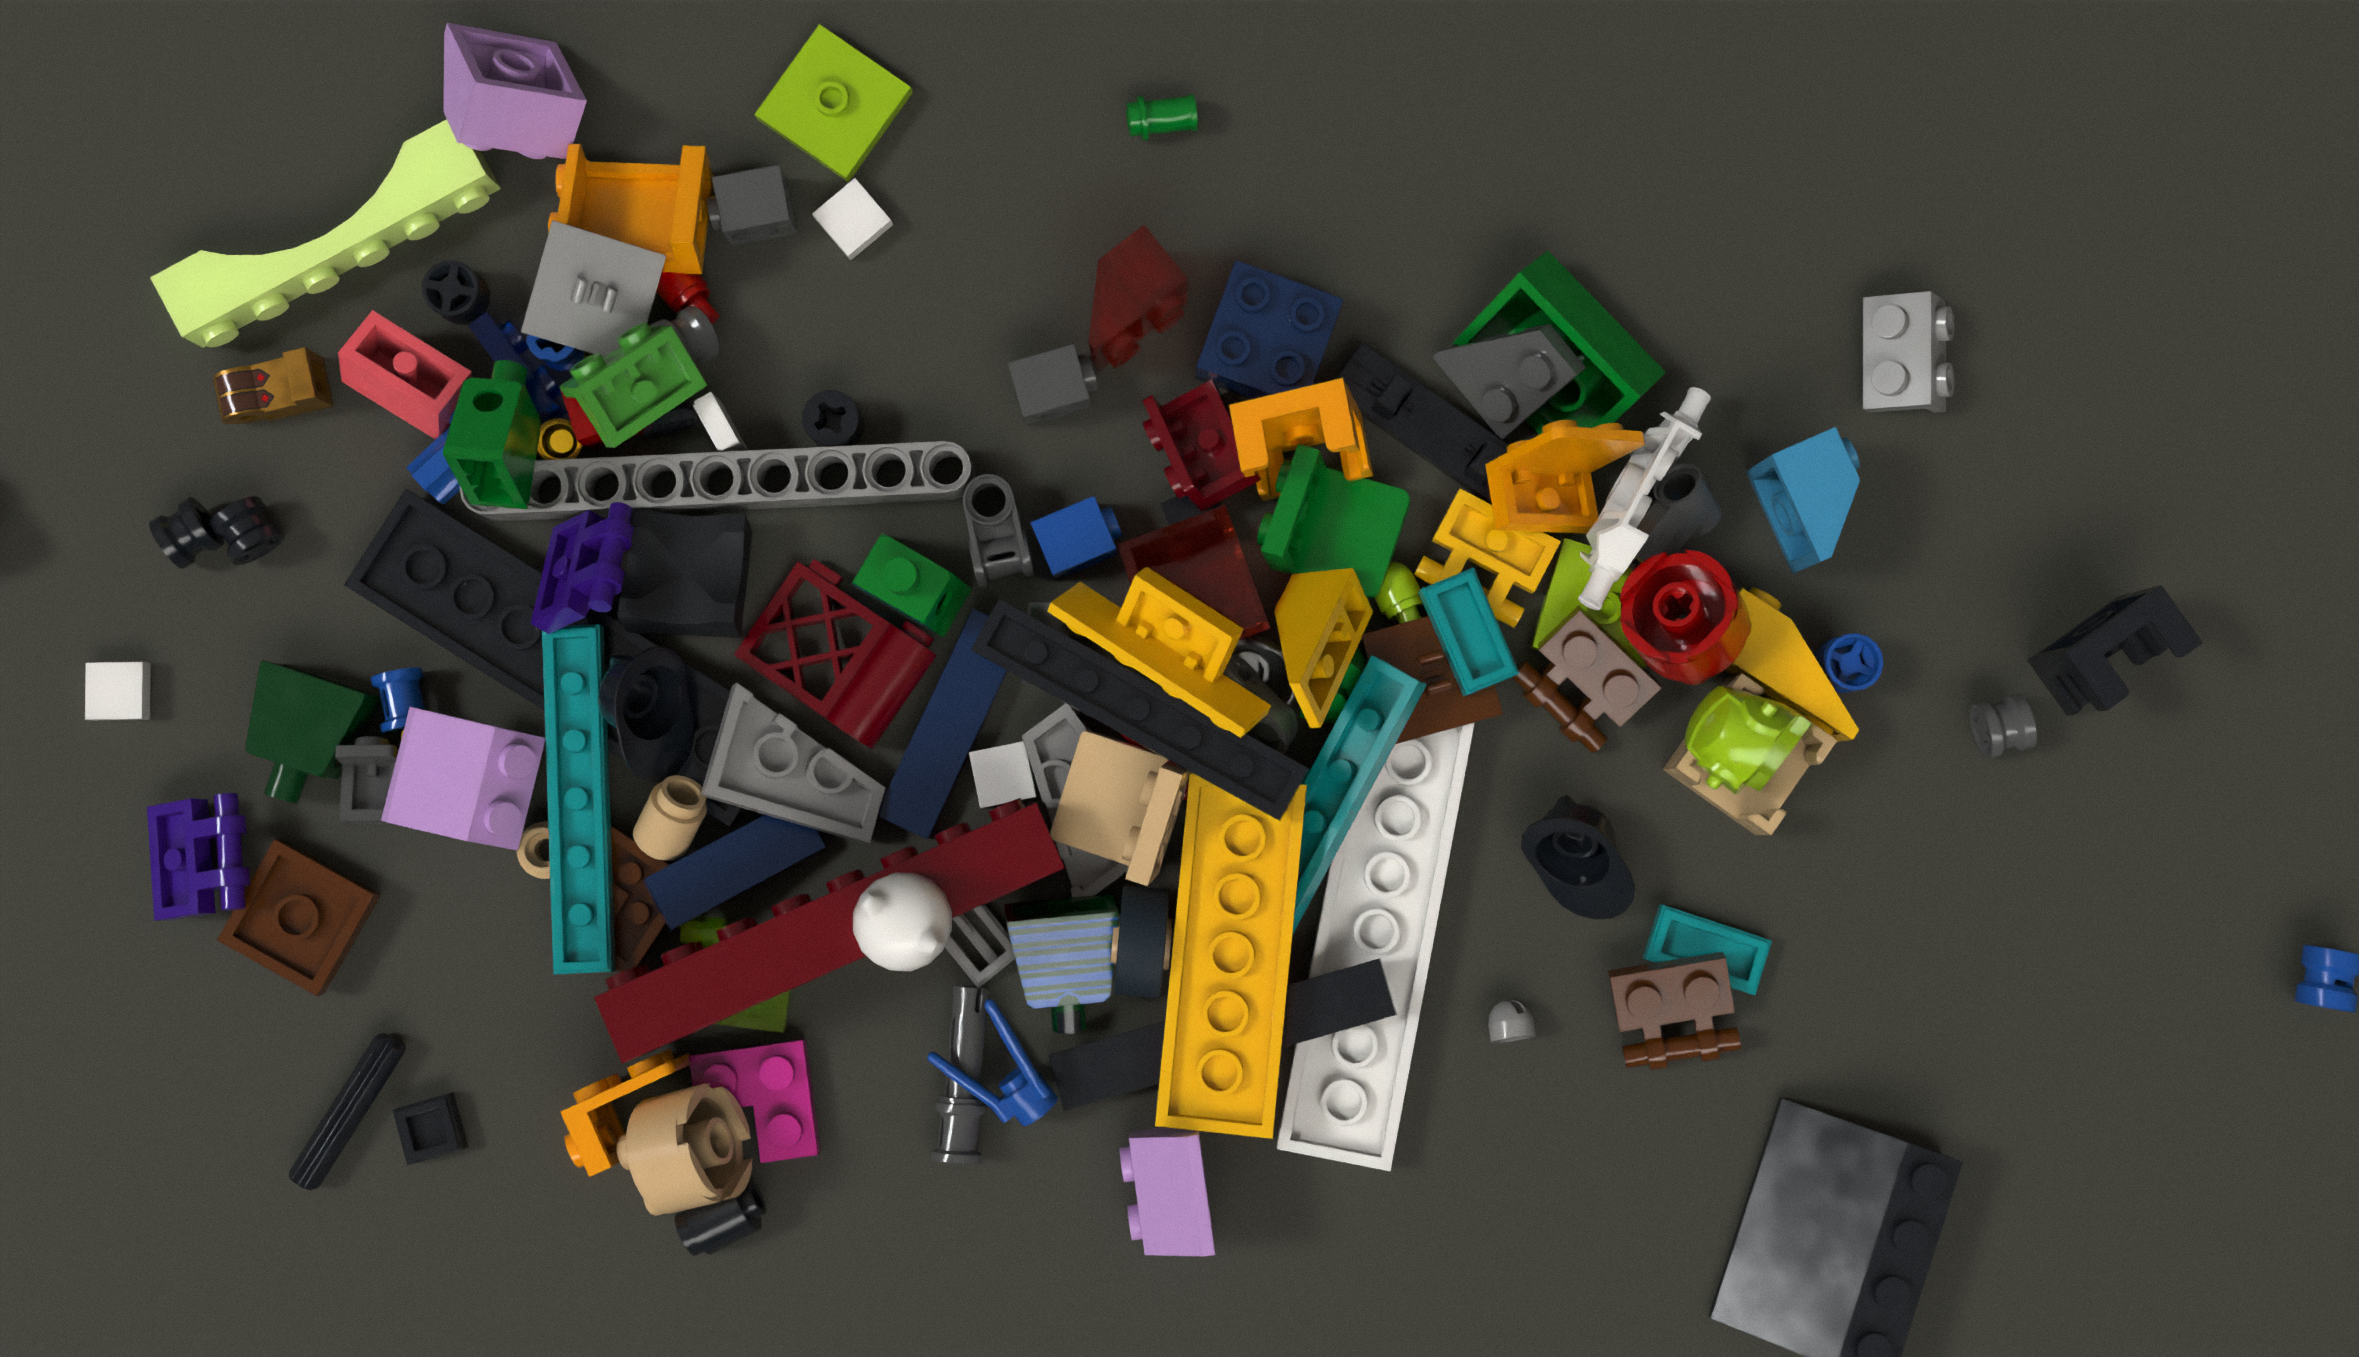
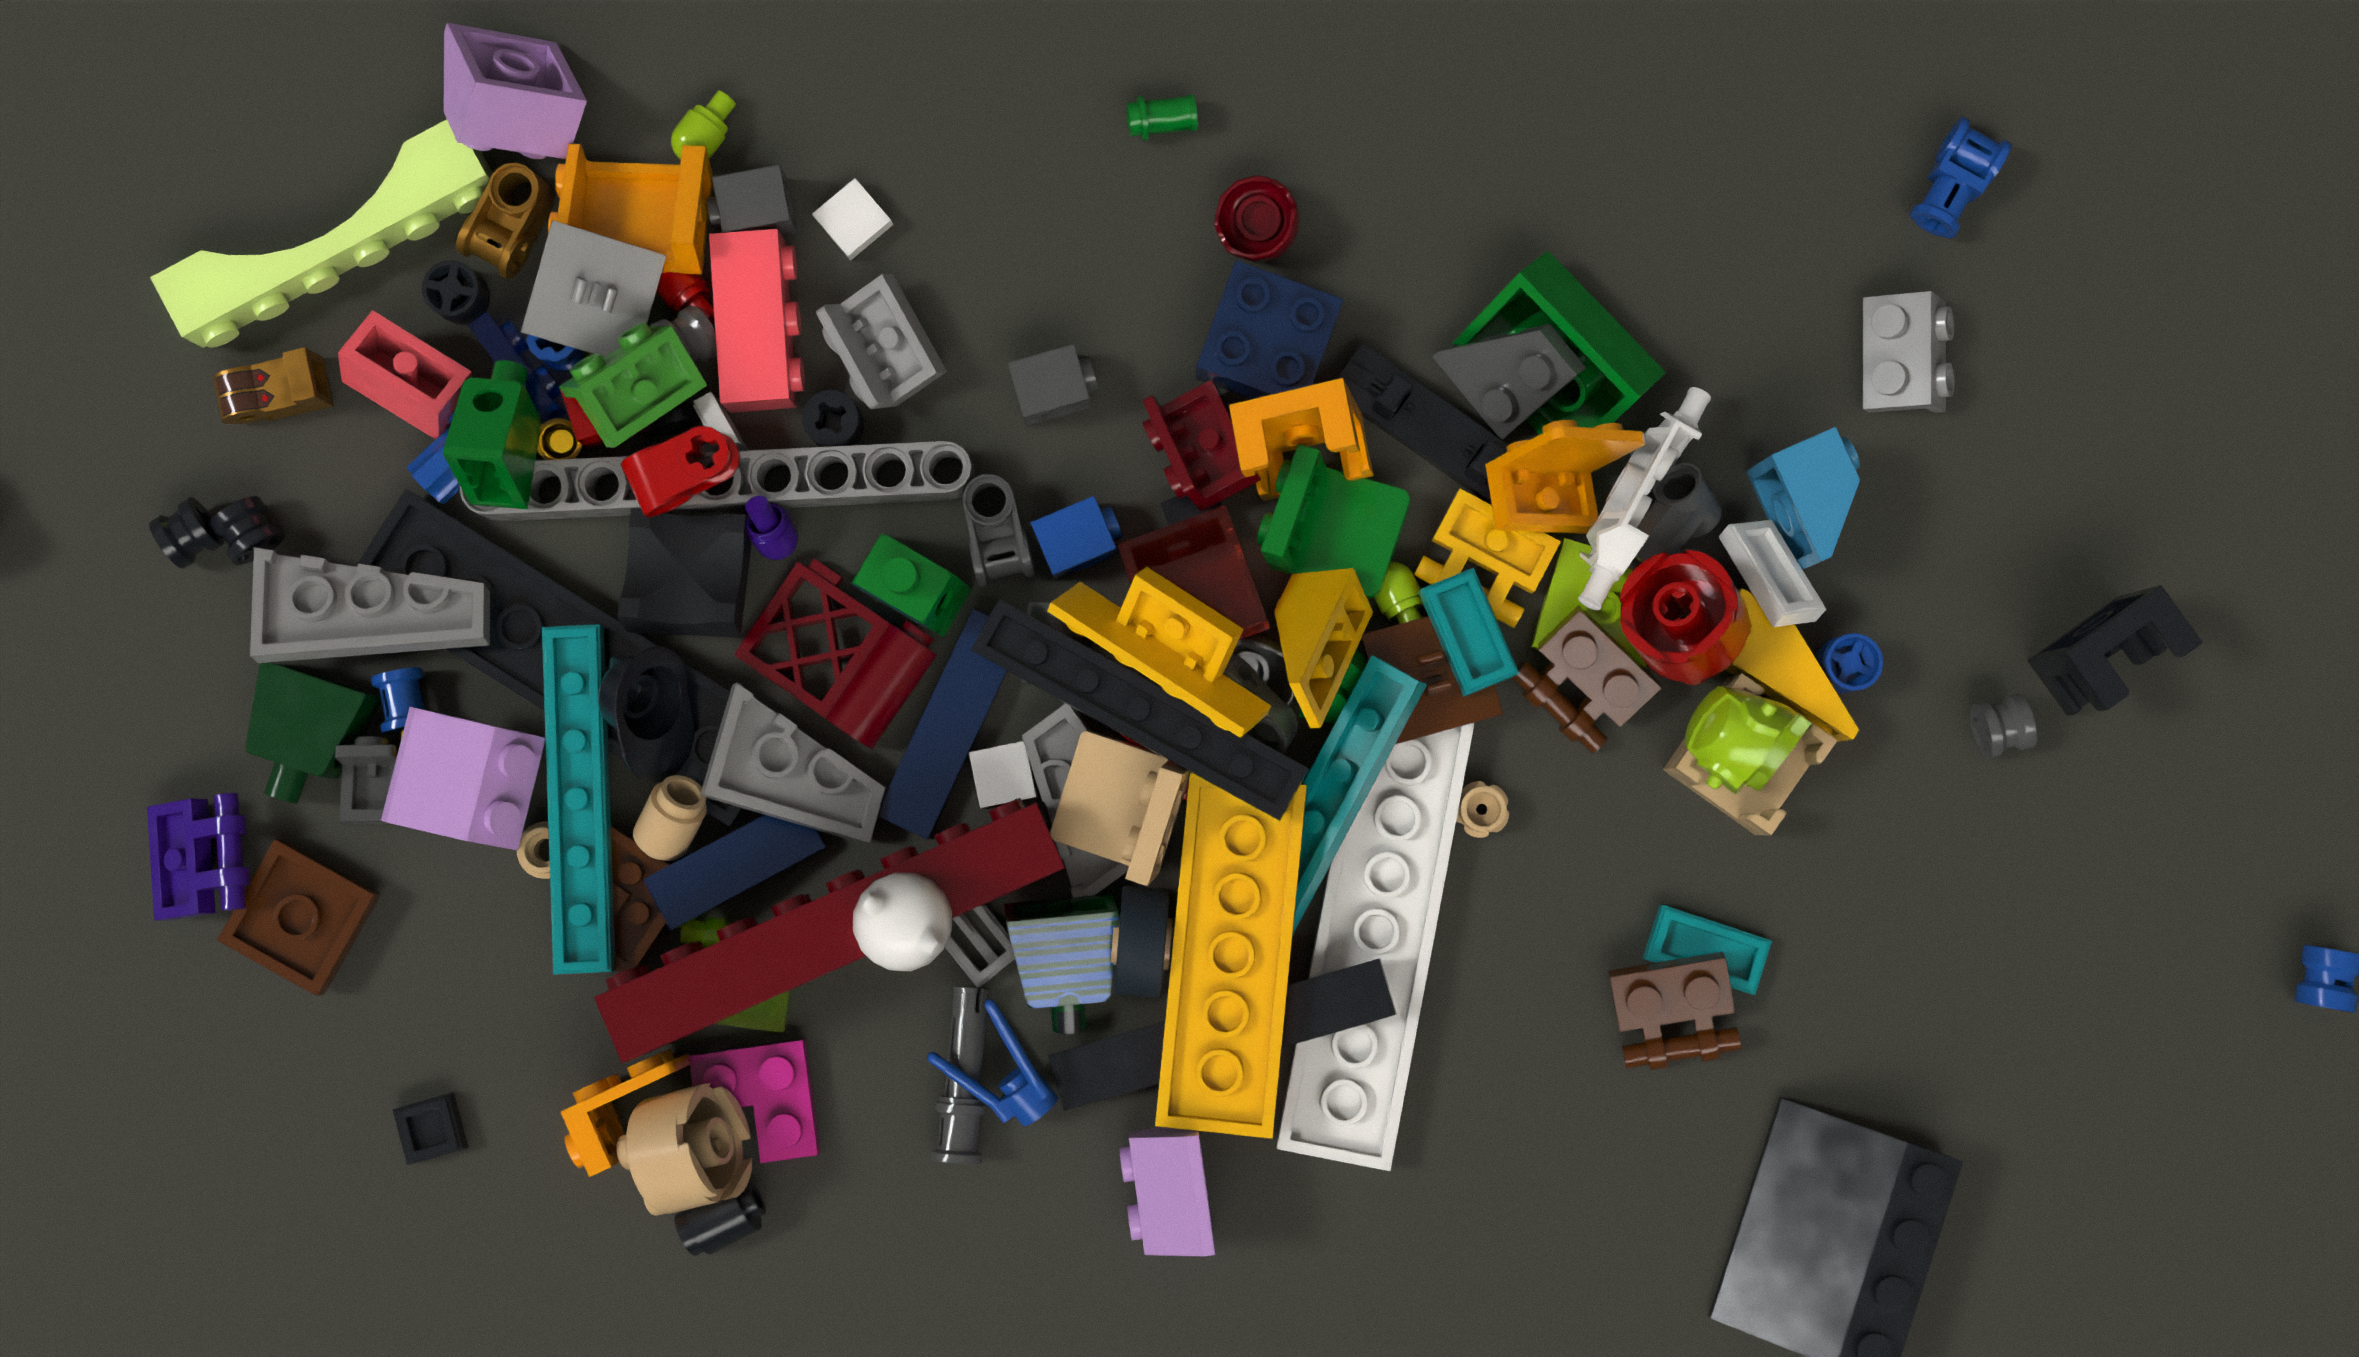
white tile [85,662,151,721] -> none
black axle [288,1033,406,1191] -> none
dark purple plate [530,502,634,634] -> none
lime plate [754,24,913,183] -> none
clear red slope [1088,225,1188,372] -> none
light grey hinge [1488,1000,1536,1043] -> none
black piece [1521,795,1636,919] -> none
none -> light grey wing [250,547,490,663]
none -> pearl gold piece [456,163,554,279]
none -> red piece [620,426,741,518]
none -> lime cylinder [671,90,736,160]
none -> coral brick [709,229,805,413]
none -> dark purple cylinder [745,495,798,560]
none -> light grey bracket [816,274,947,409]
none -> dark red hair [1214,175,1300,263]
none -> tan plate [1456,781,1509,838]
none -> white tile [1719,520,1826,627]
none -> blue connector [1910,116,2012,238]

